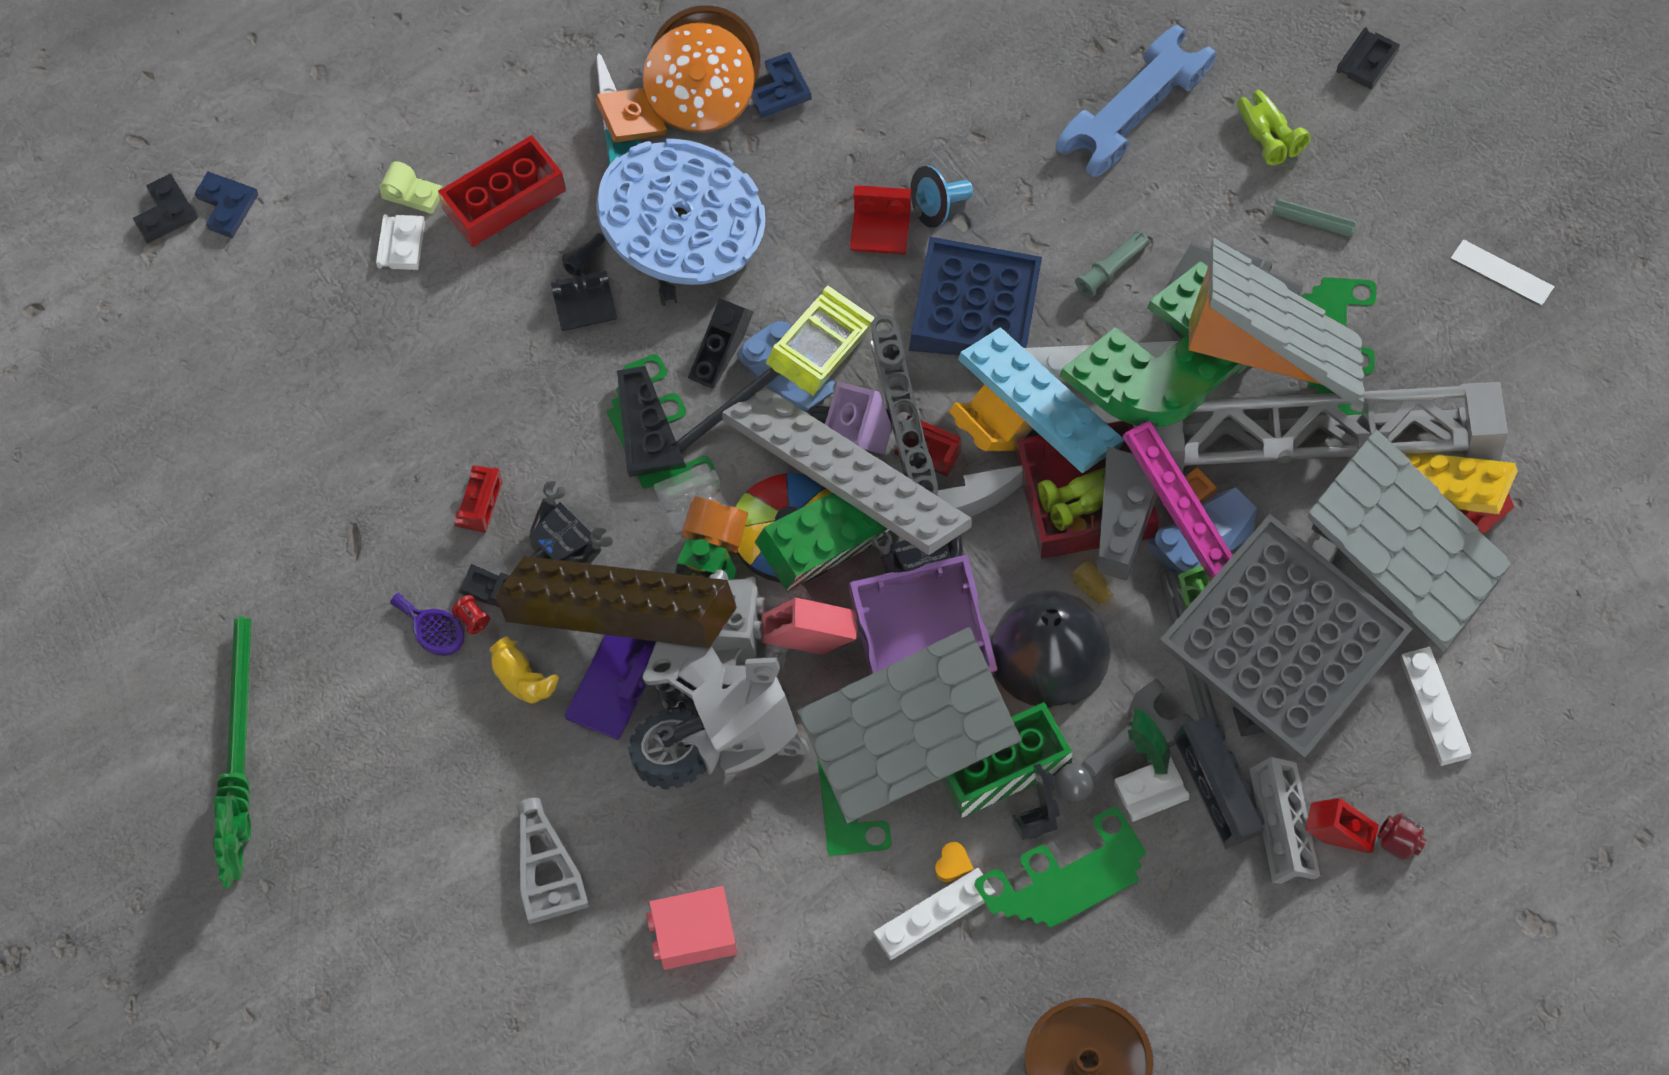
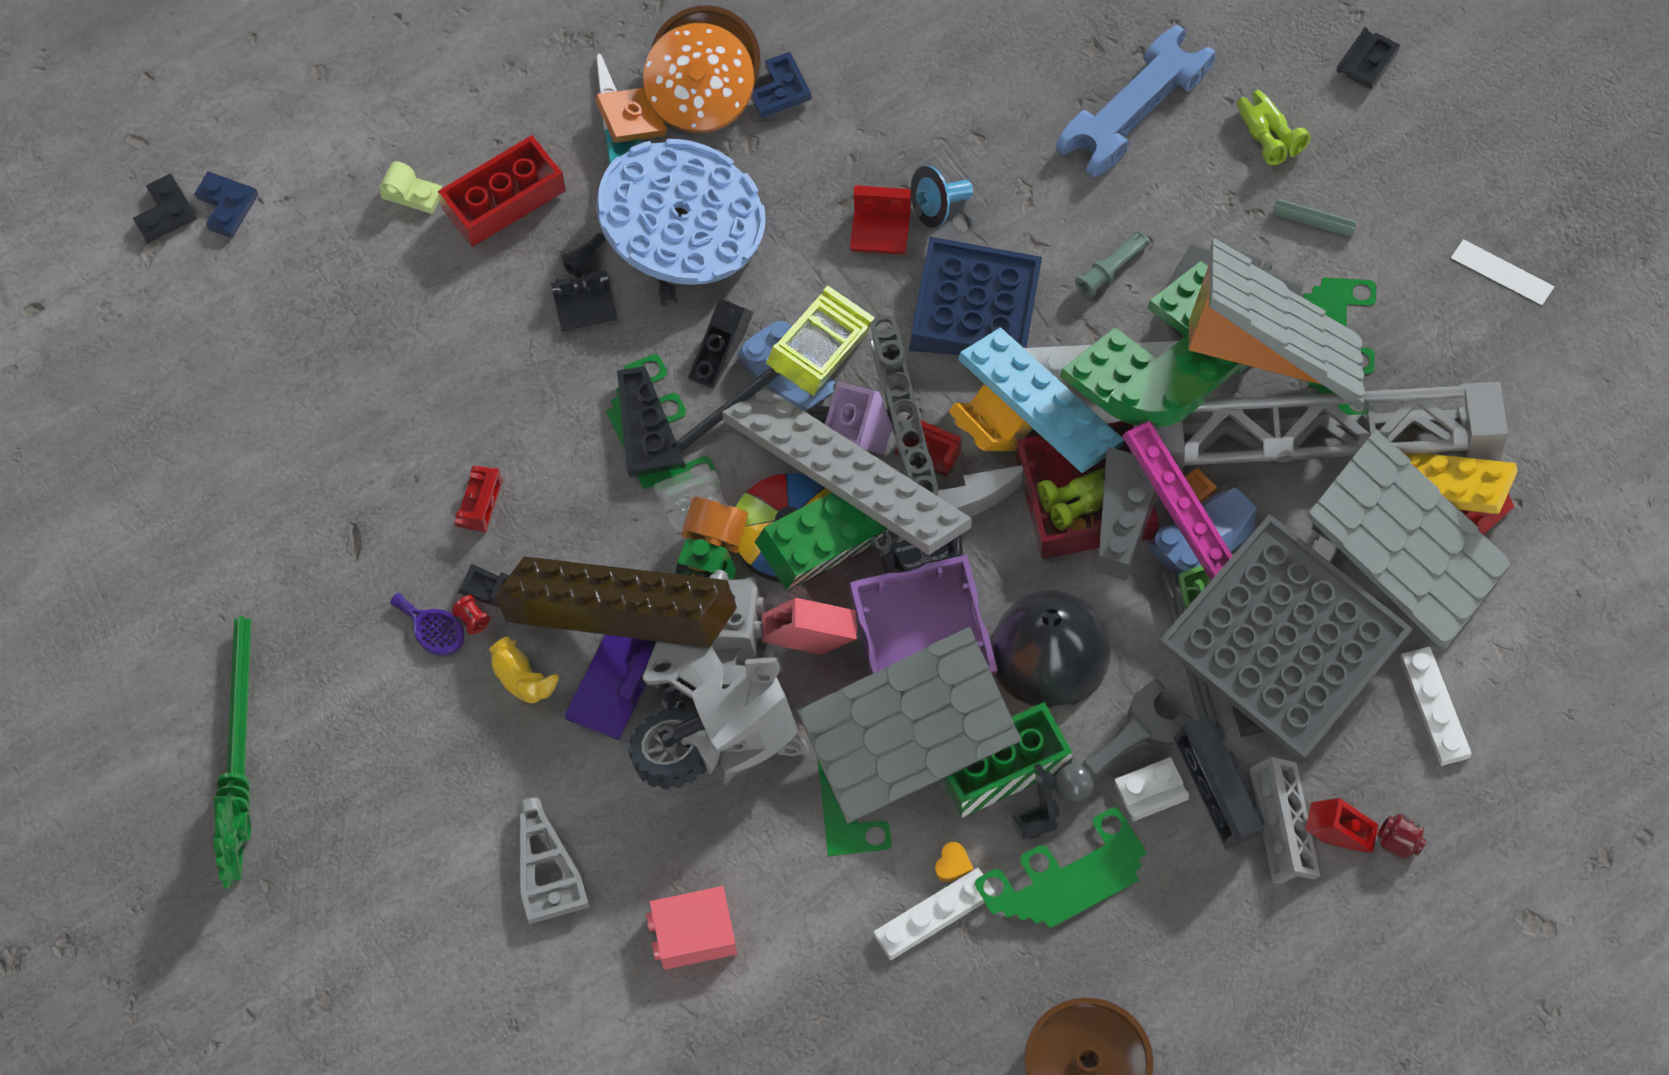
white plate [376,215,425,270] -> none
torso [528,481,613,564] -> none
clear yellow cone [1071,561,1113,606] -> none
dark green slope [1128,709,1171,775] -> none

